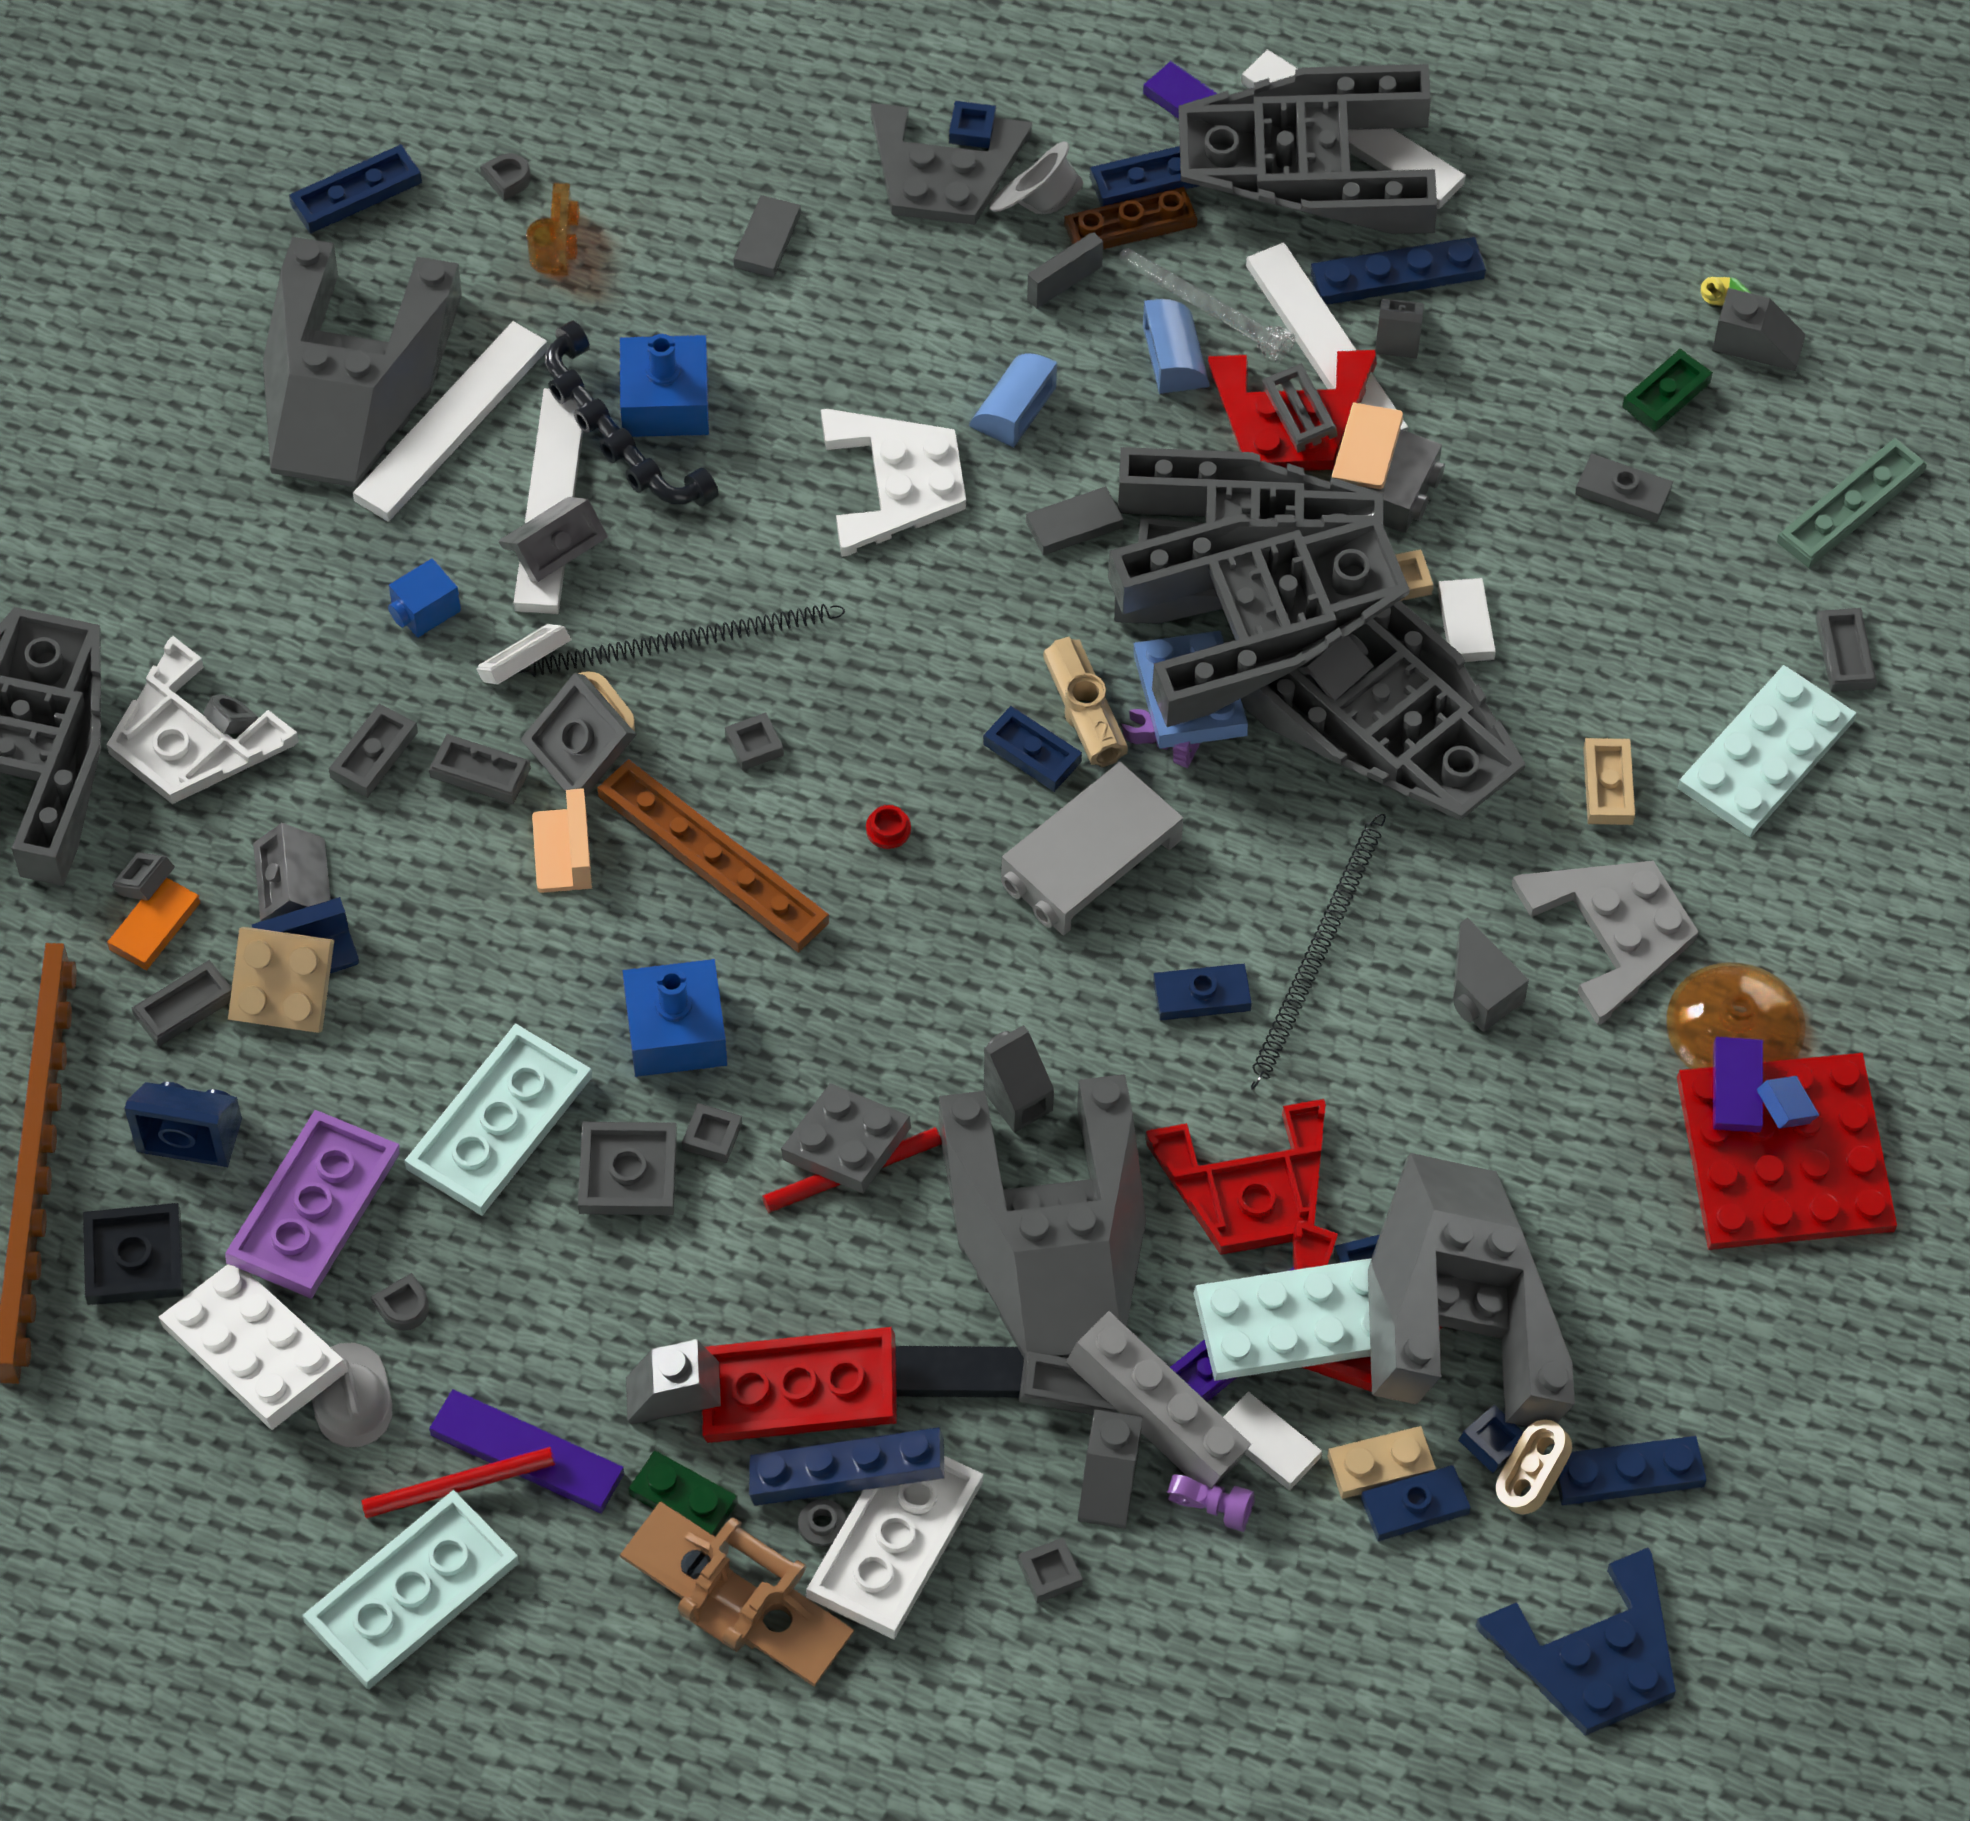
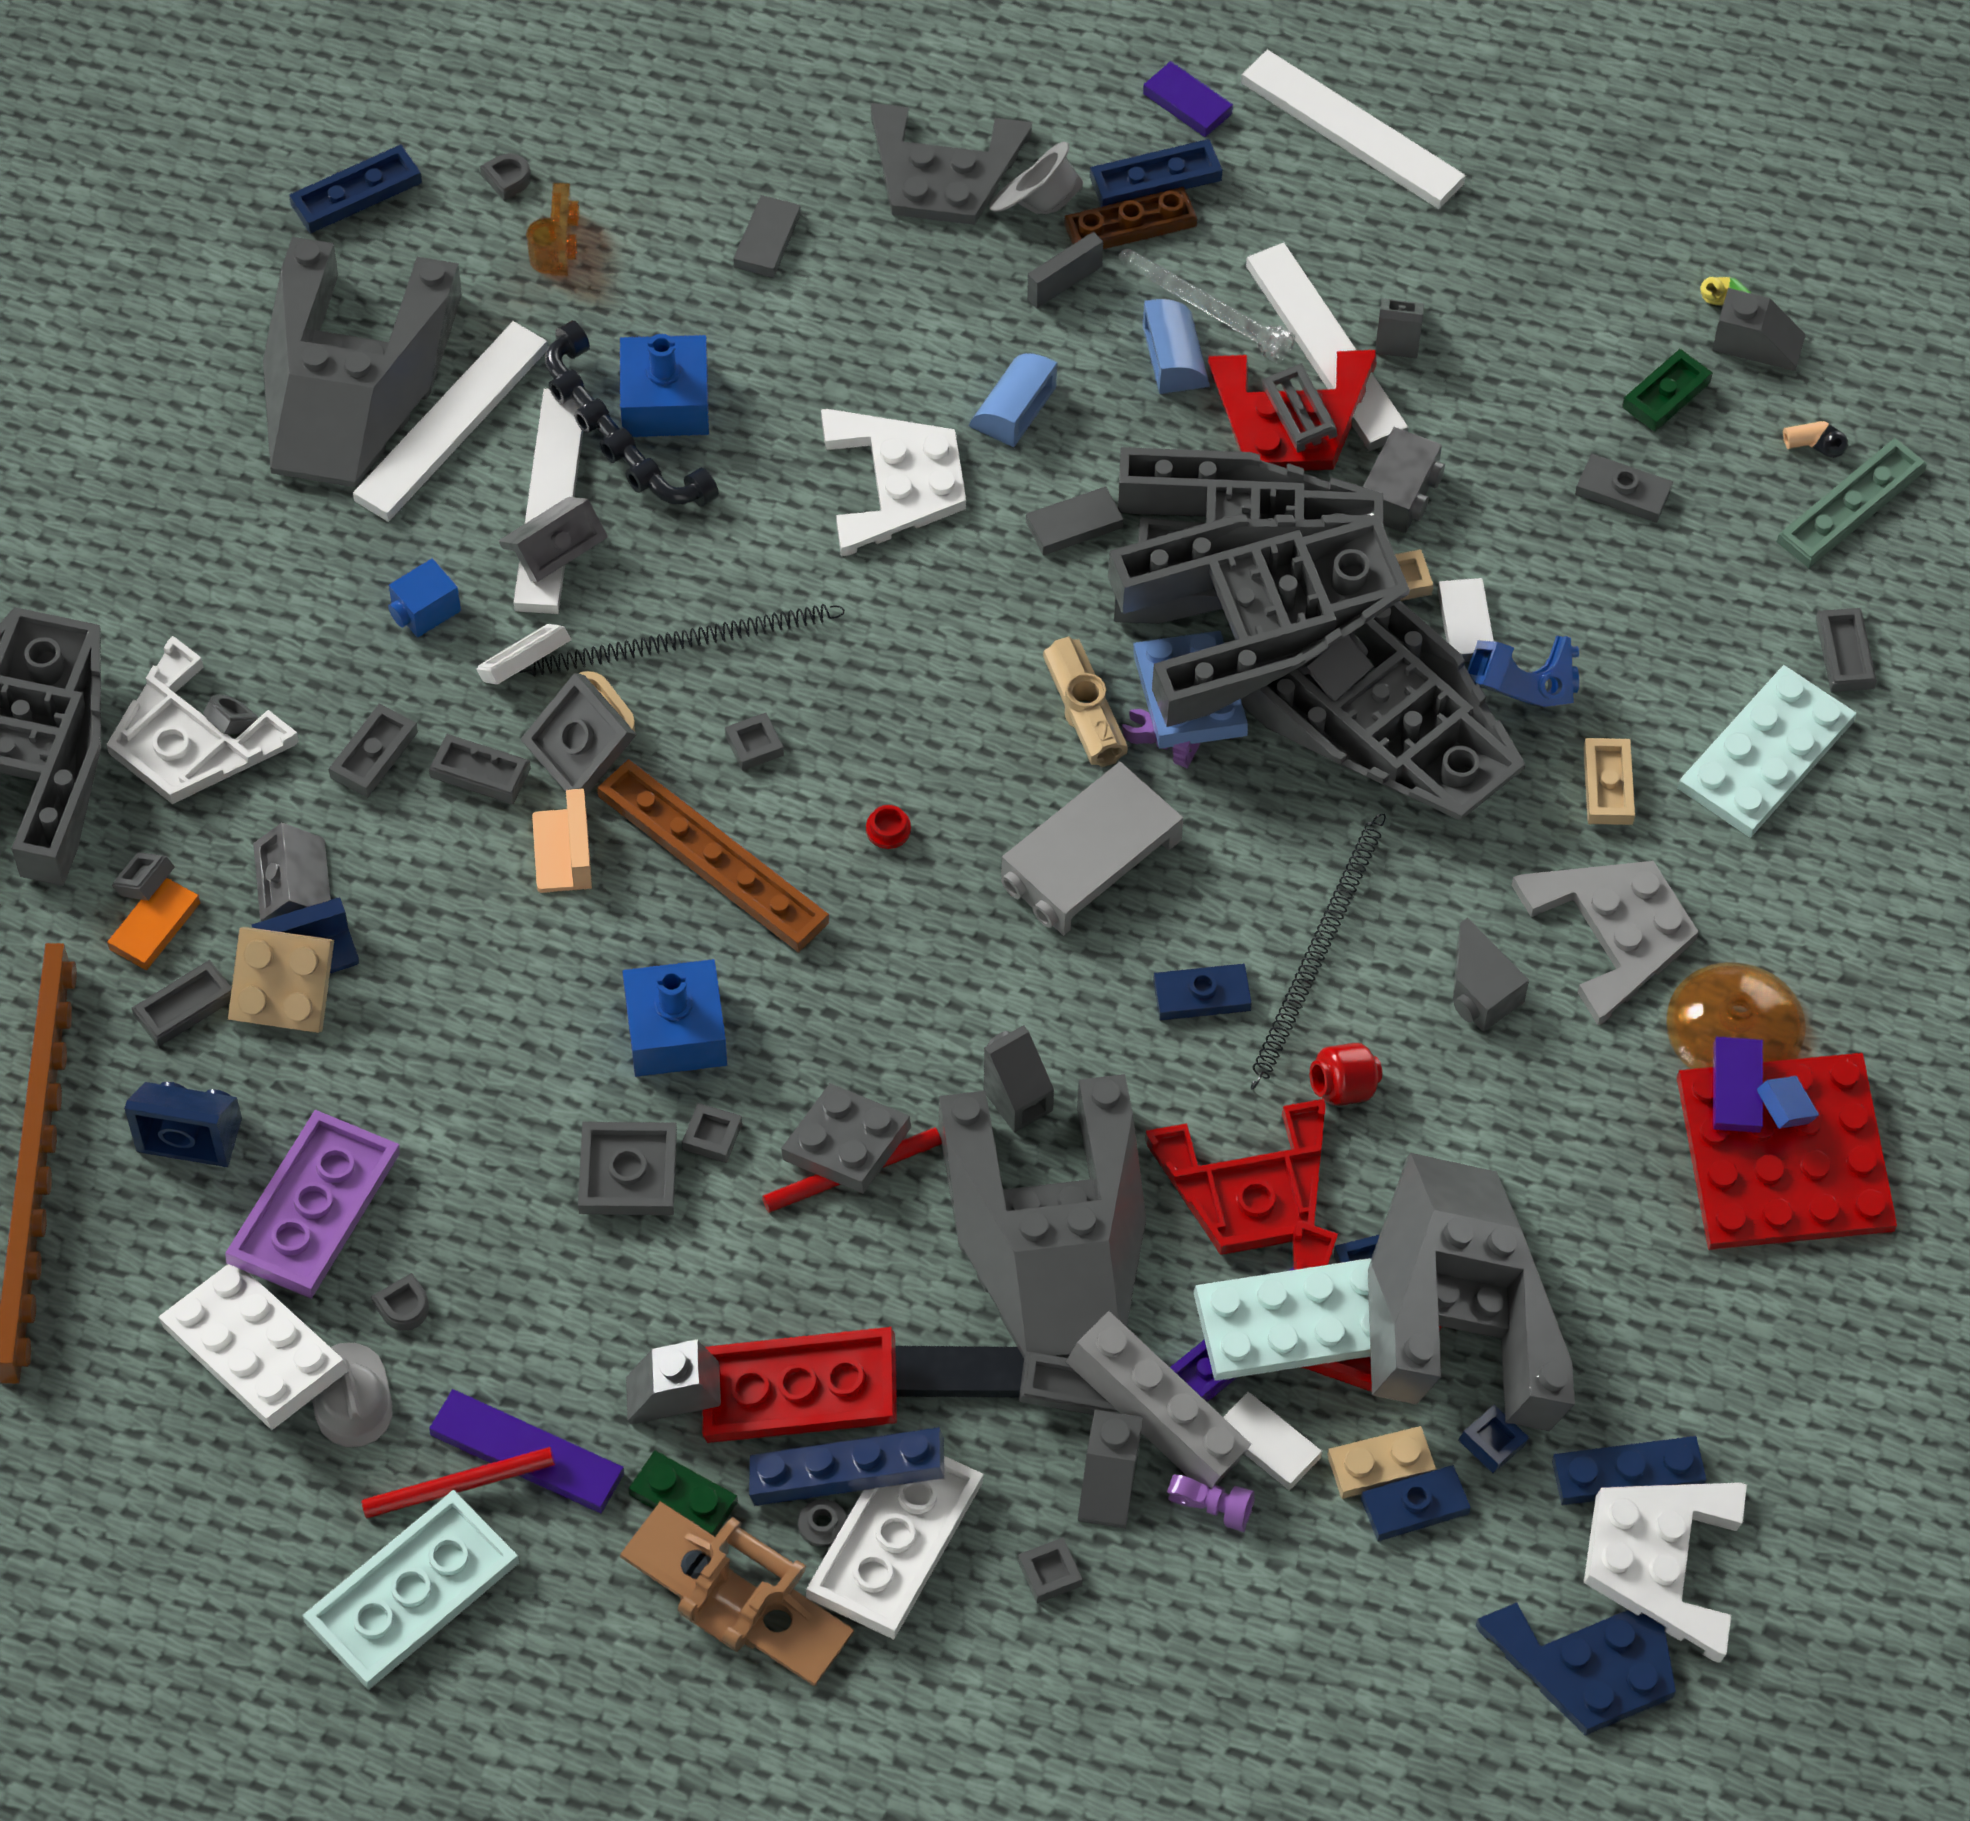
black plate [83,1203,184,1305] -> none
light aqua plate [404,1023,592,1216] -> none
dark blue plate [949,101,996,148] -> none
dark blue plate [983,706,1082,792] -> none
dark grey wedge [1178,64,1437,234] -> none
dark blue plate [1310,237,1486,305] -> none
light nougat panel [1332,402,1403,490] -> none
tan plate [1496,1419,1572,1514] -> none
none -> red head [1309,1043,1383,1106]
none -> blue tile [1467,636,1579,707]
none -> white wing [1584,1483,1747,1663]
none -> arm [1783,421,1848,458]

